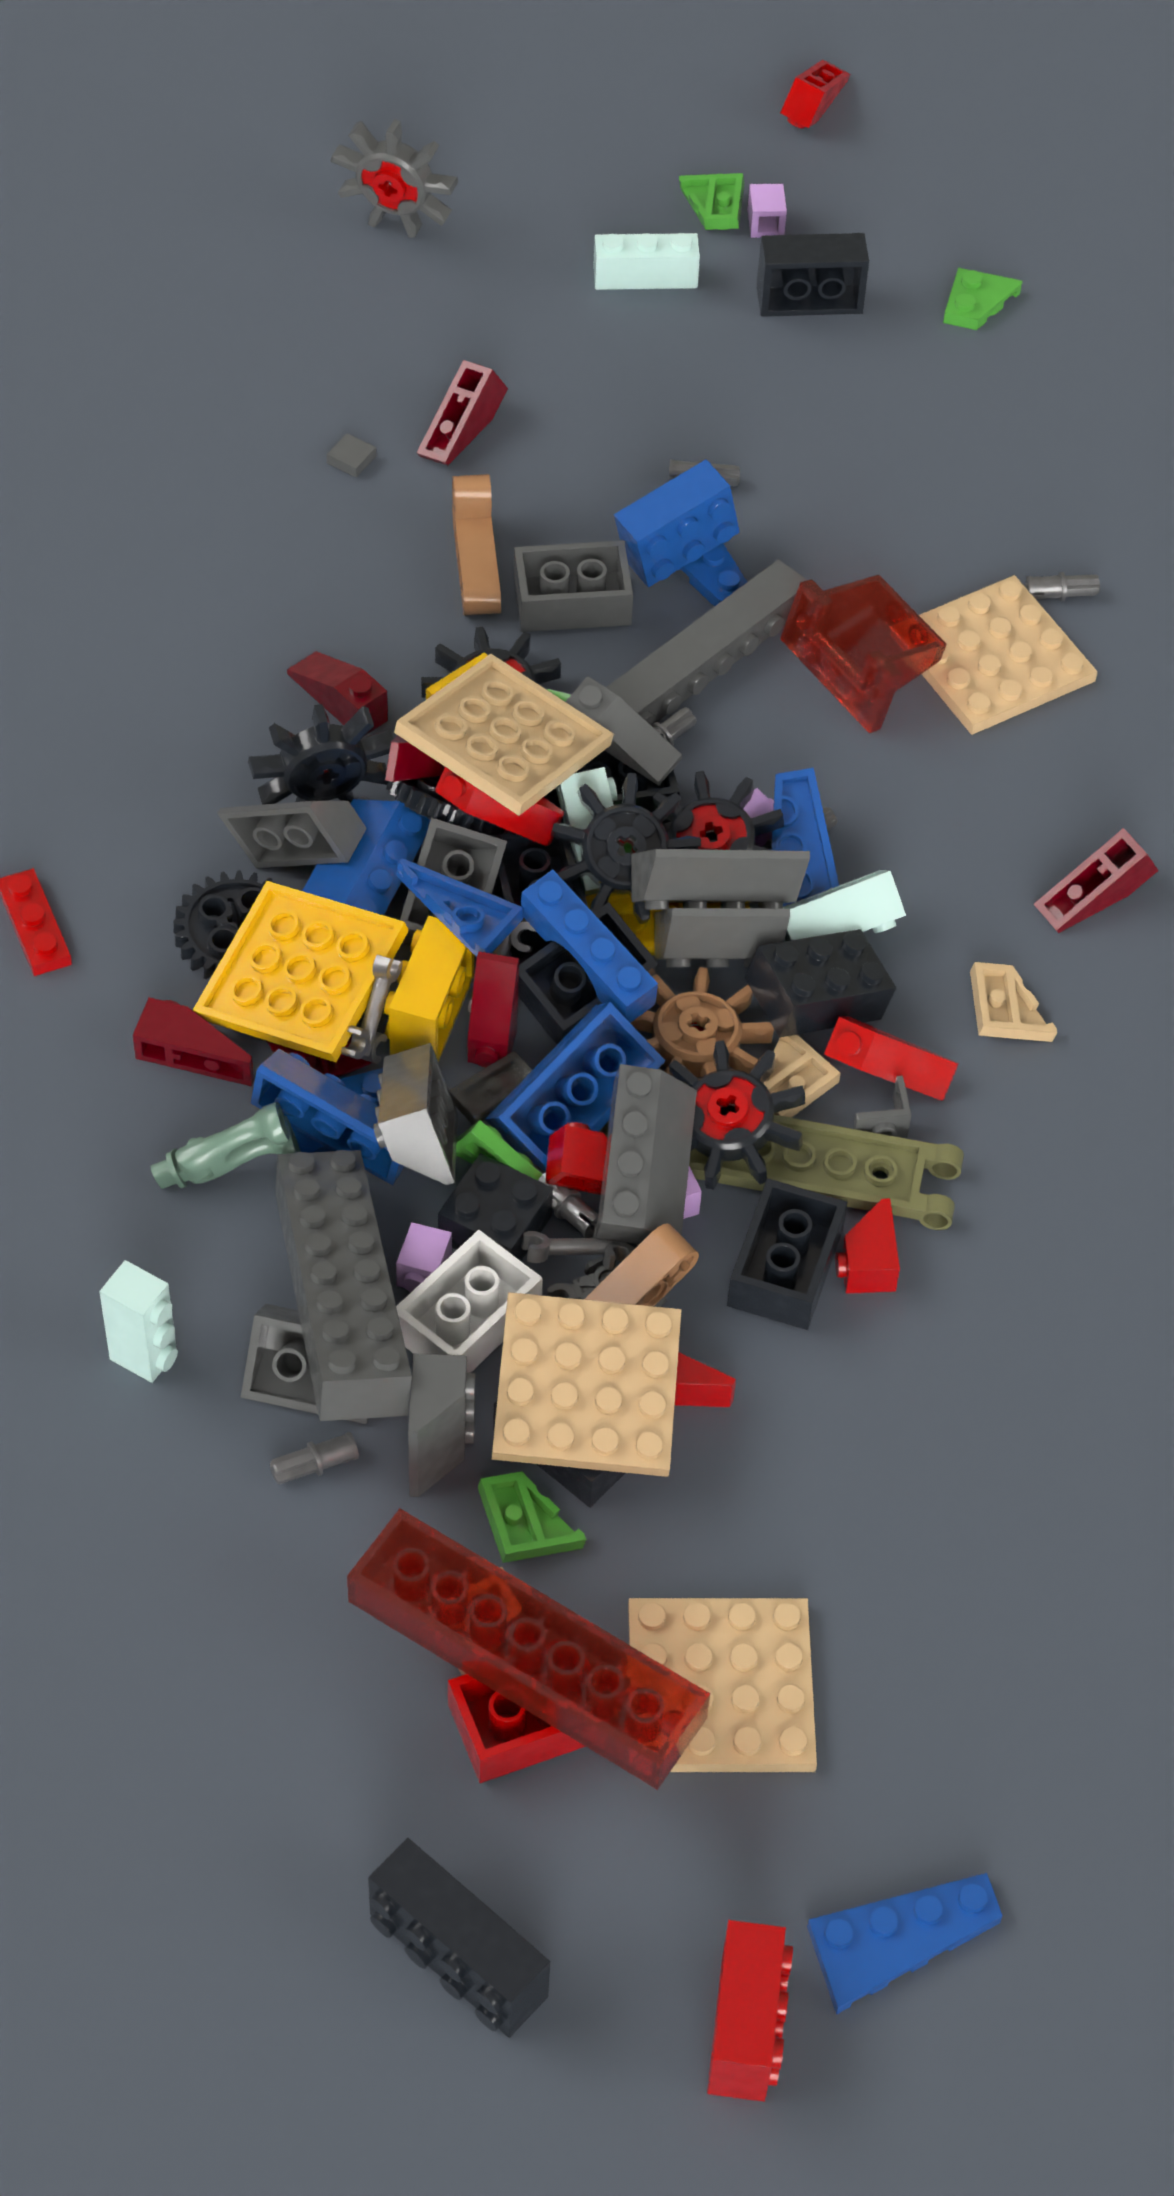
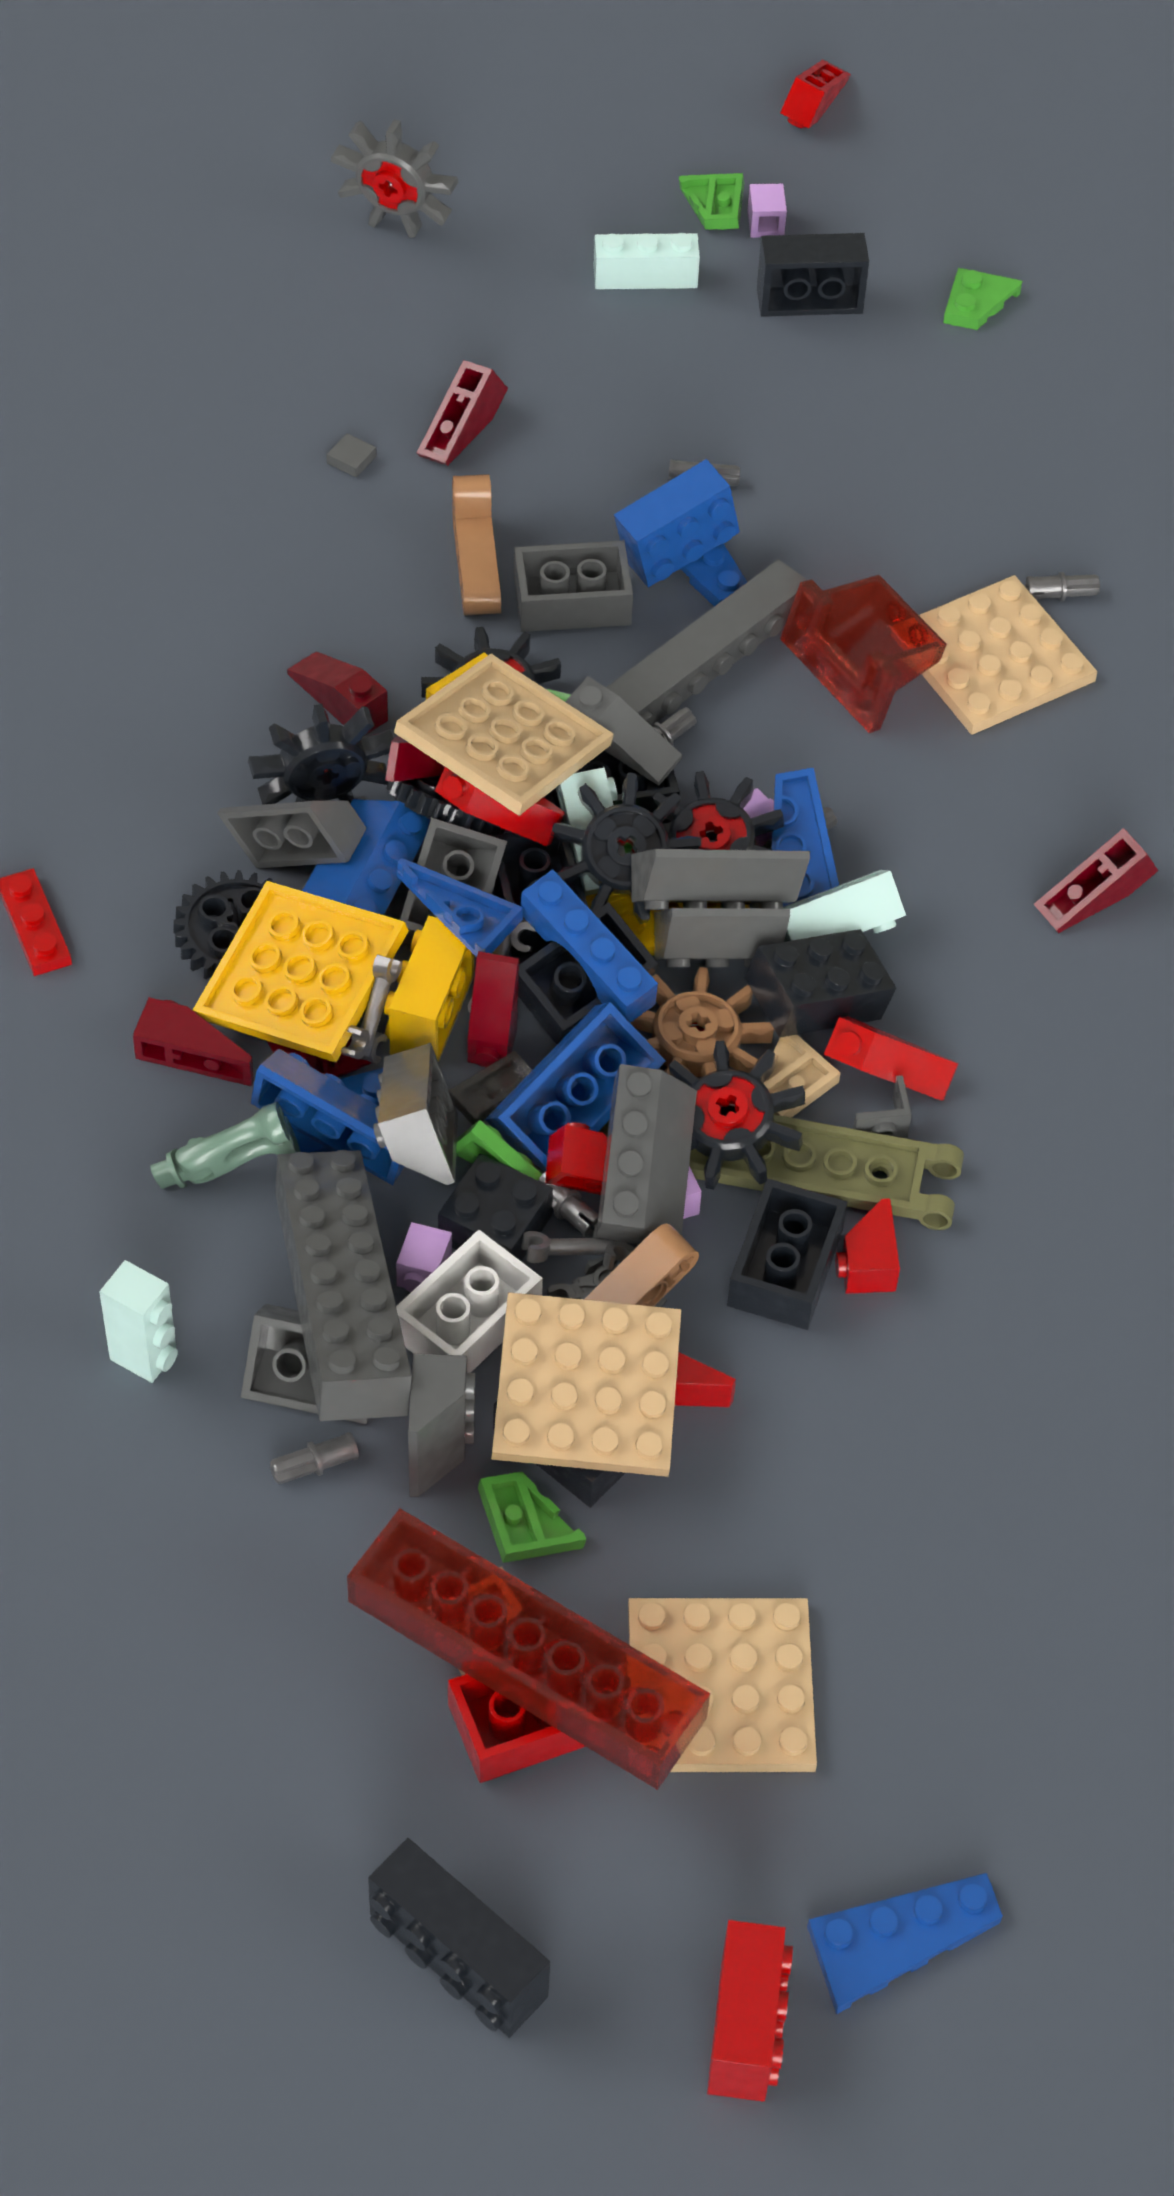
tan wing [970,962,1057,1042] -> none

